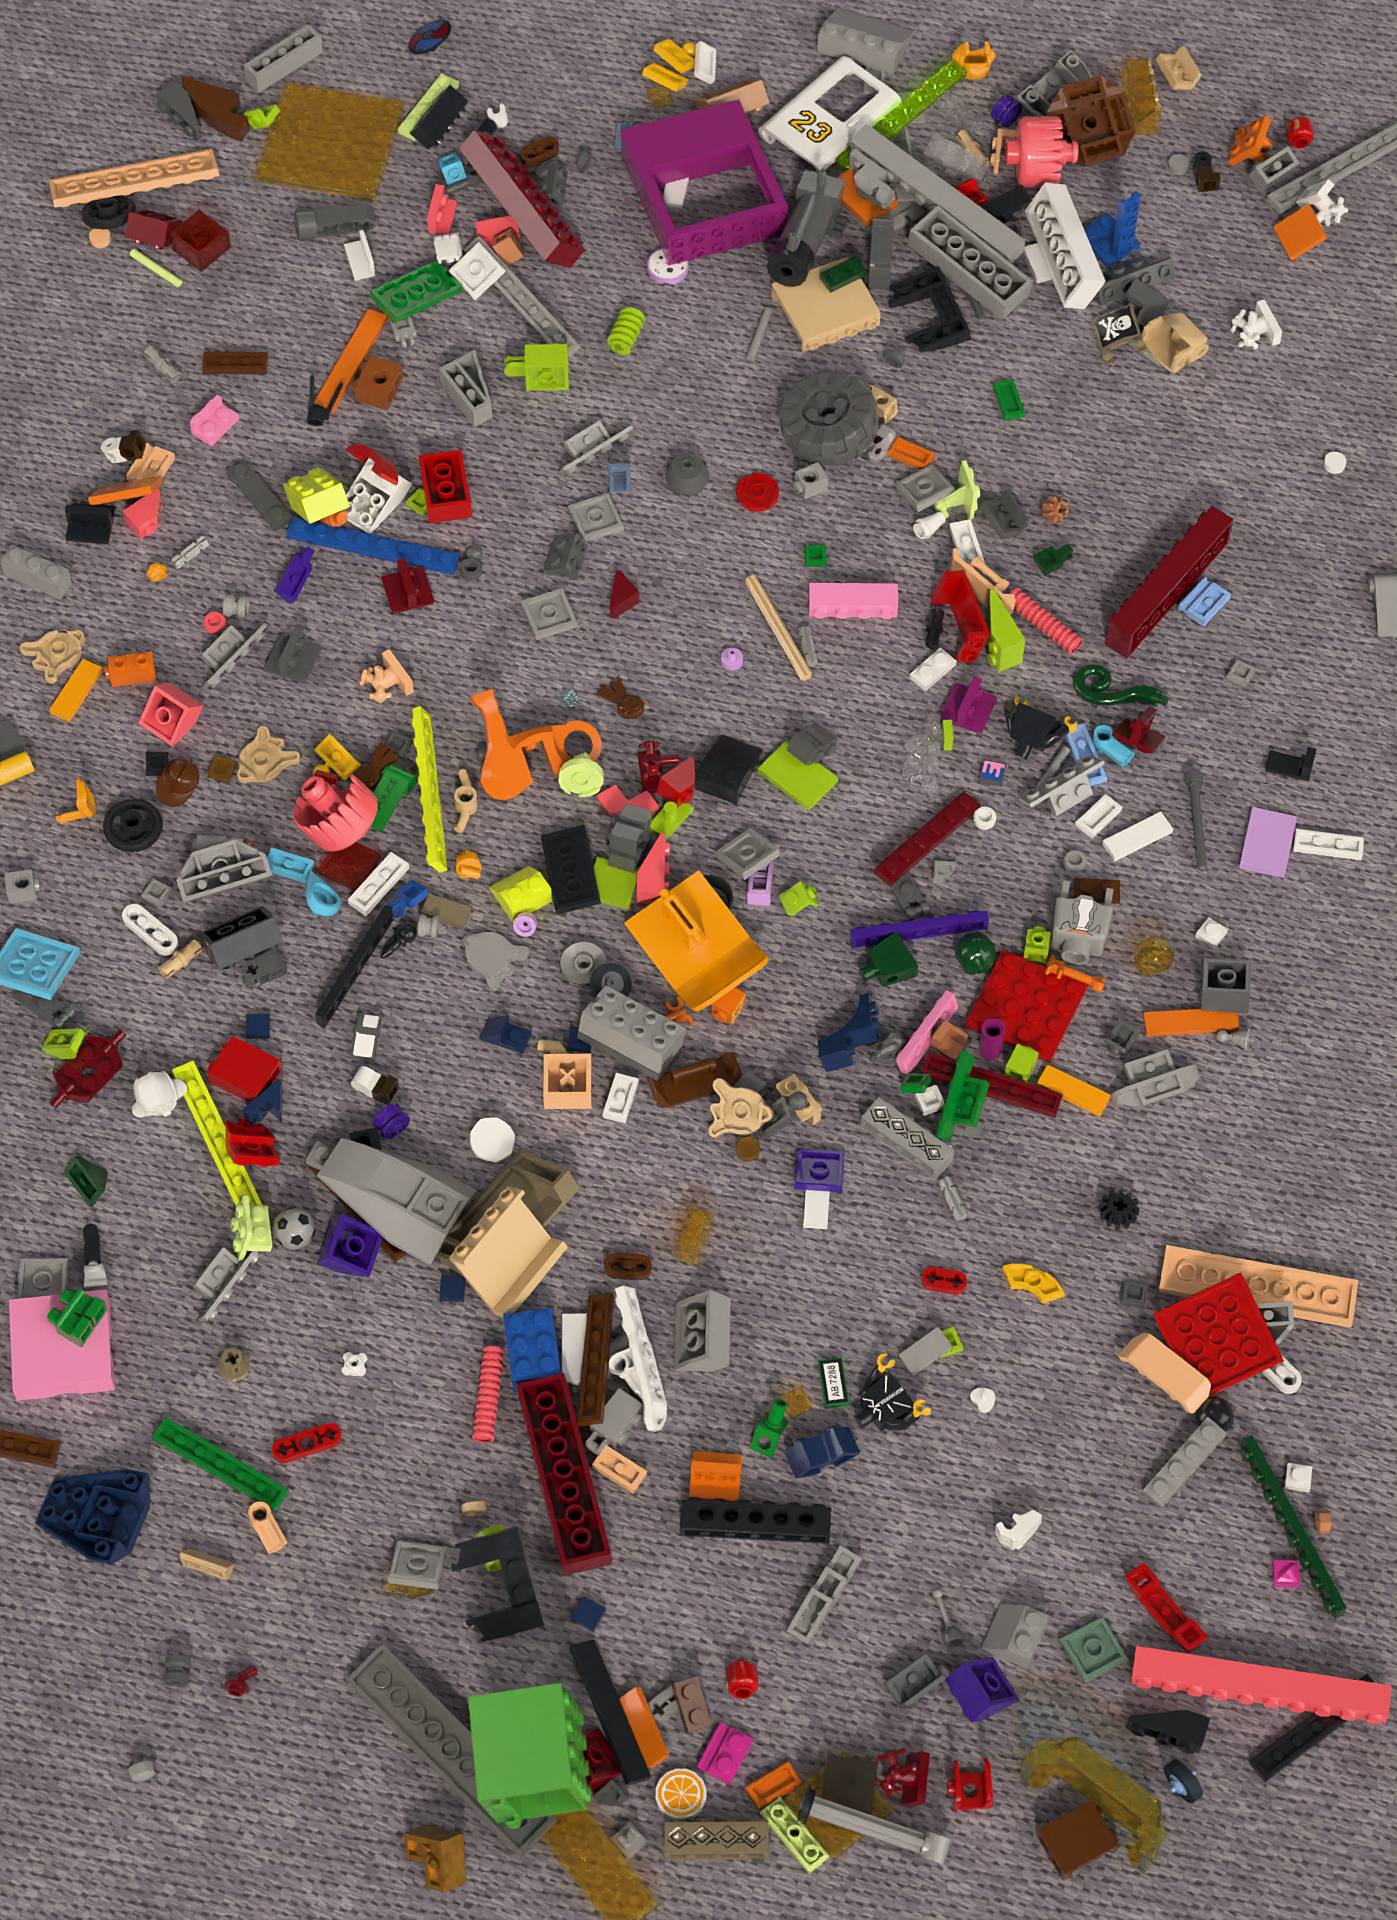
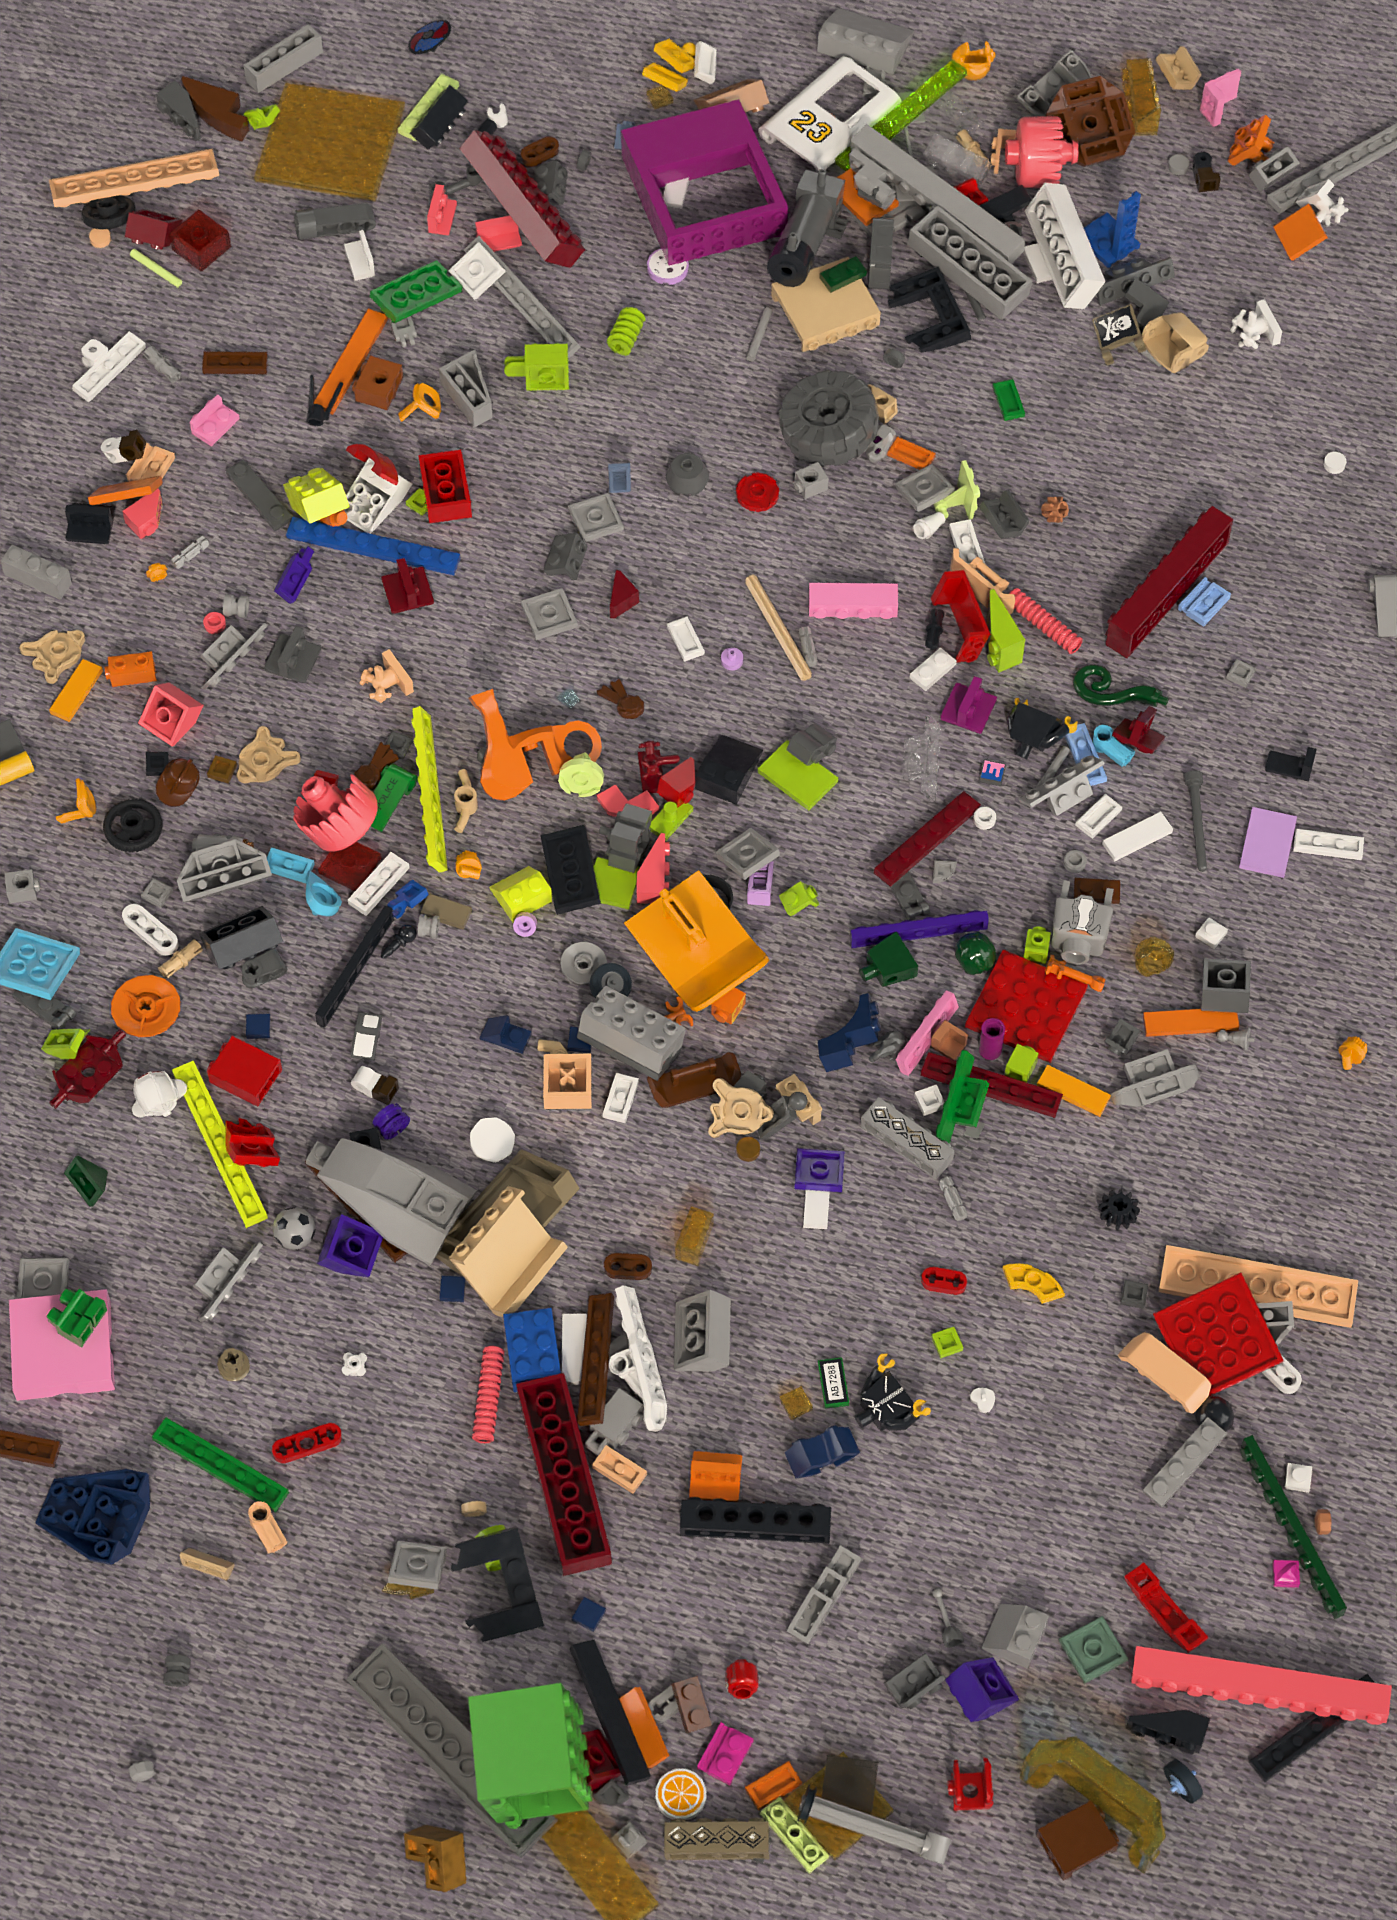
piece [83,1224,107,1288] -> none
dark red plate [224,1666,257,1697] -> none
yellowish green bracket [231,1195,272,1261] -> none
dark blue slope [243,1080,283,1125] -> none
yellow plate [313,734,361,781] -> none
white hand [434,232,463,264] -> none
medium azure bracket [437,152,467,186] -> none
dark grey plate [460,545,483,581] -> none
light grey tile [463,932,530,991] -> none
nougat panel [492,229,524,266] -> none
light grey bracket [558,420,634,476] -> none
green bracket [750,1398,789,1457] -> none
green tile [804,545,827,567] -> none
dark red piece [874,1748,930,1807] -> none
light grey tile [899,1327,953,1376] -> none
green tile [900,1073,931,1093] -> none
lime tile [942,720,954,751] -> none
dark purple wheel [991,95,1022,128] -> none
white hand [995,1510,1042,1550] -> none
dark green plate [1033,544,1073,576] -> none
red head [1286,117,1314,149] -> none
none -> white plate [72,331,146,402]
none -> orange piece [111,975,180,1037]
none -> light orange piece [398,383,441,421]
none -> white tile [667,617,704,661]
none -> bright pink bracket [1200,69,1241,127]
none -> light orange piece [1339,1036,1367,1070]

